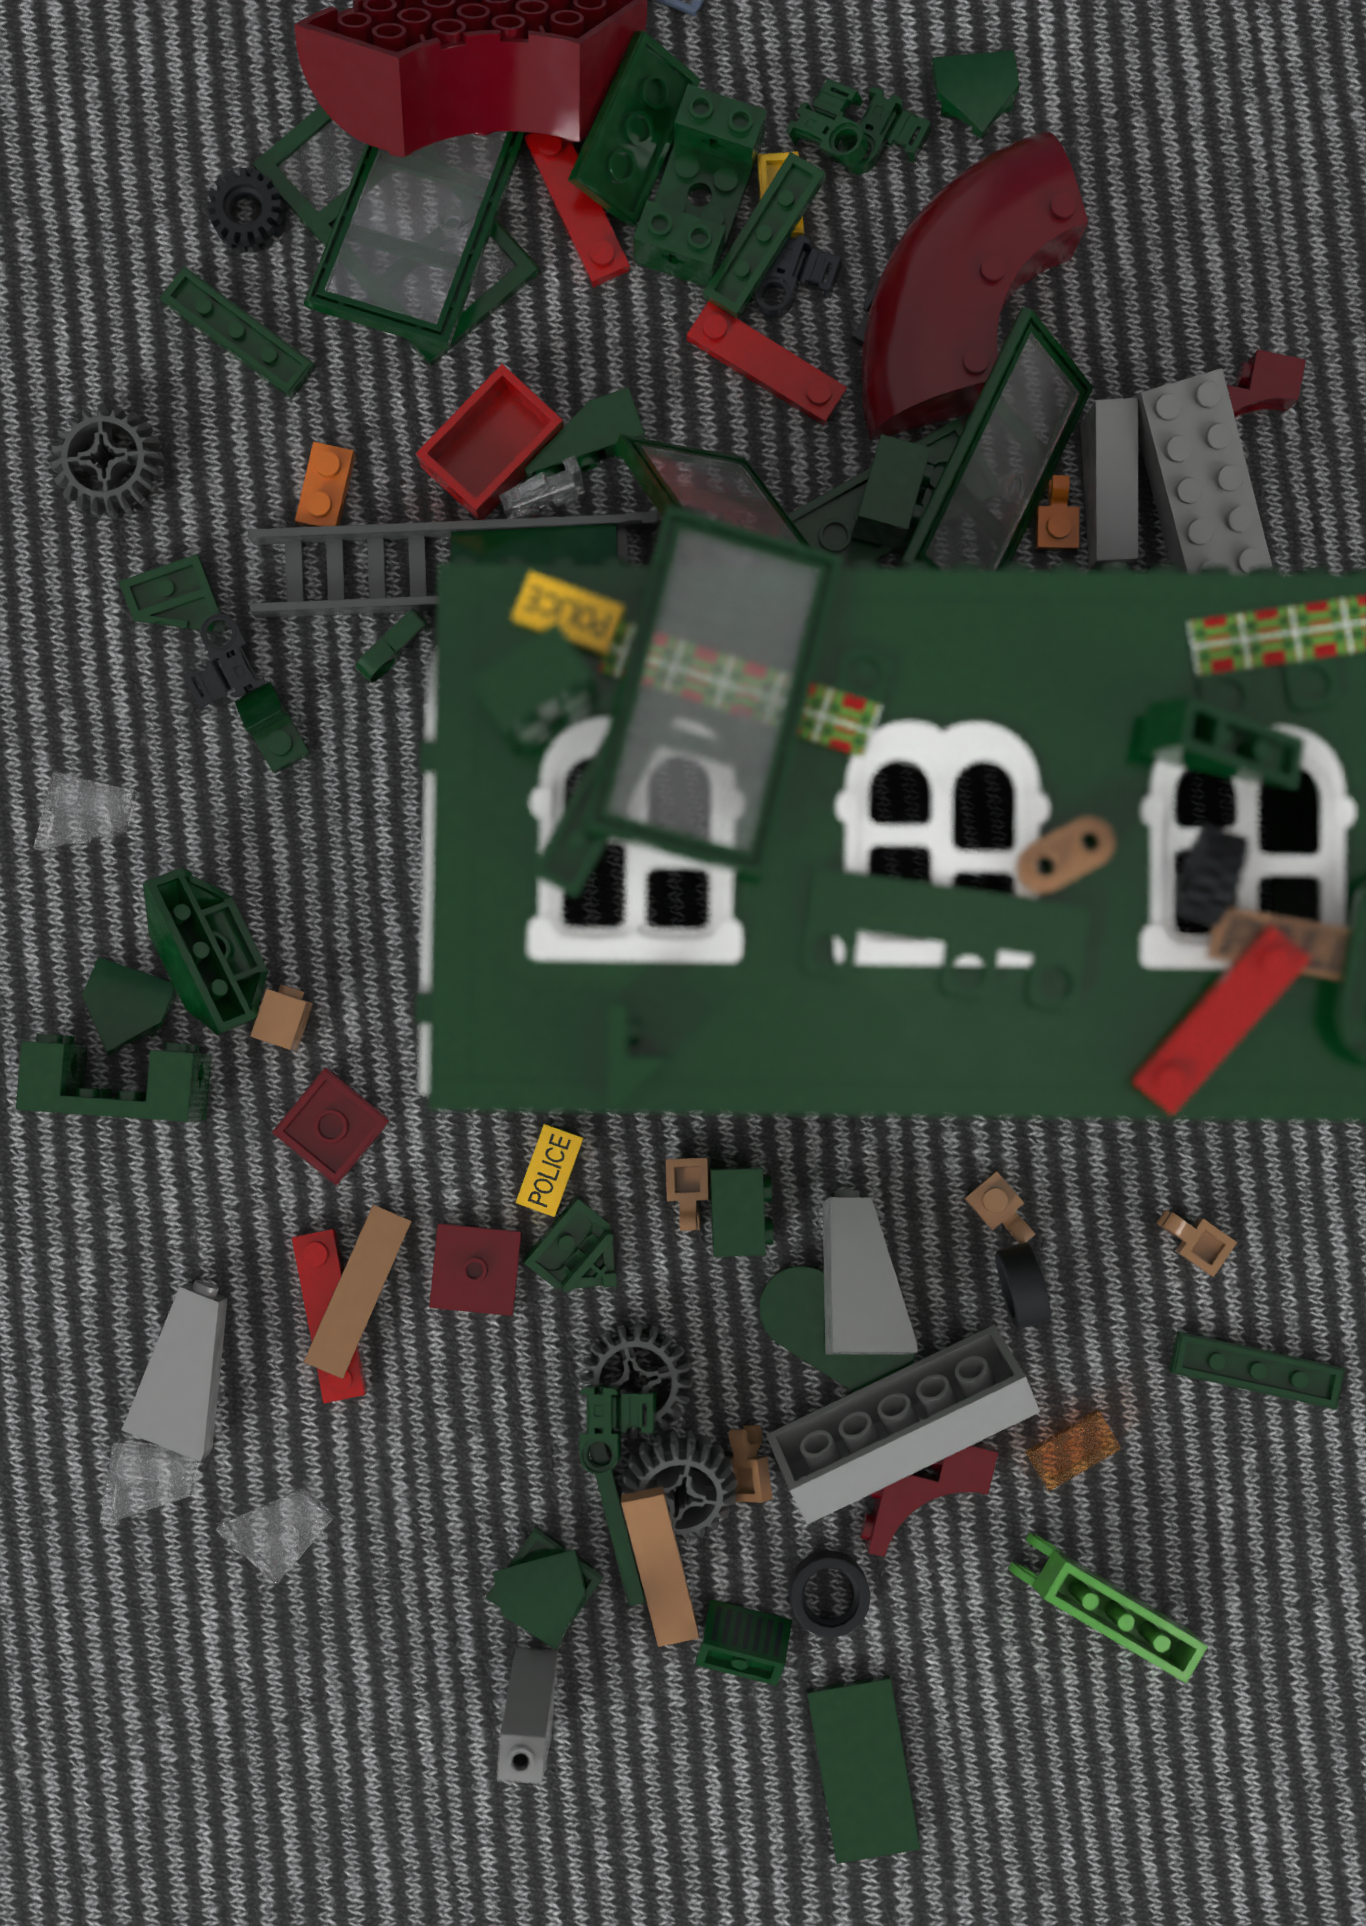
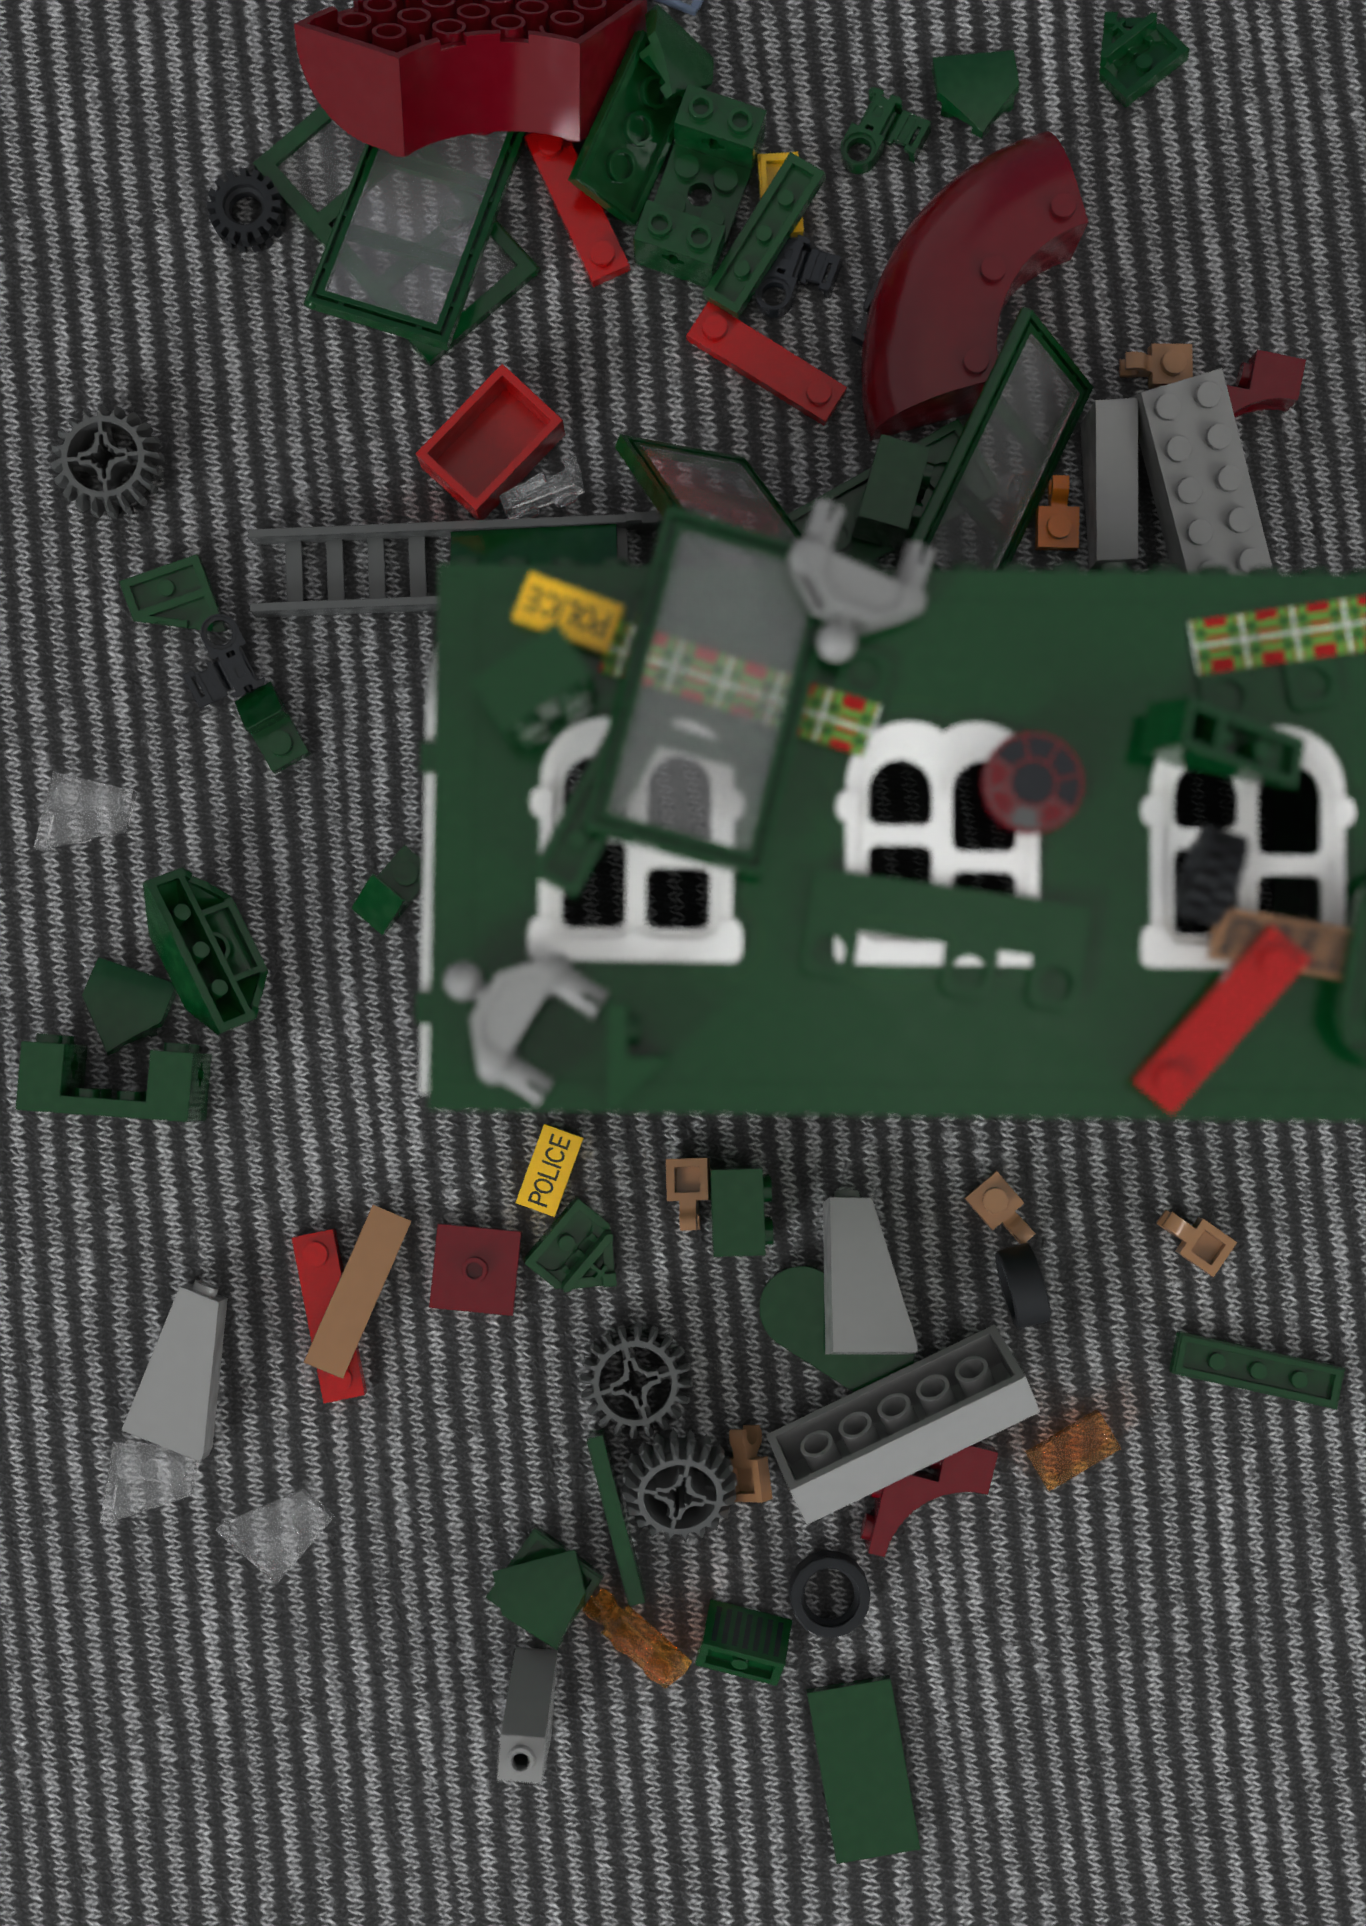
dark green tile [159,266,316,399] -> none
medium nougat brick [250,984,313,1050] -> none
dark red plate [272,1067,391,1186] -> none
orange plate [295,442,356,527] -> none
dark green piece [355,608,431,683] -> none
dark green slope [525,387,645,486] -> none
dark green piece [579,1385,656,1475] -> none
medium nougat tile [621,1486,699,1647] -> none
dark green piece [786,78,868,166] -> none
bright green hinge [1008,1532,1208,1683] -> none
medium nougat plate [1015,817,1115,894] -> none
none -> dark green slope [351,845,423,936]
none -> light grey connector [443,953,610,1107]
none -> clear orange plate [582,1588,692,1689]
none -> dark green slope [639,4,714,100]
none -> light grey connector [788,499,936,663]
none -> tile [980,732,1084,835]
none -> dark green slope [1099,12,1189,108]
none -> medium nougat plate [1119,343,1193,389]

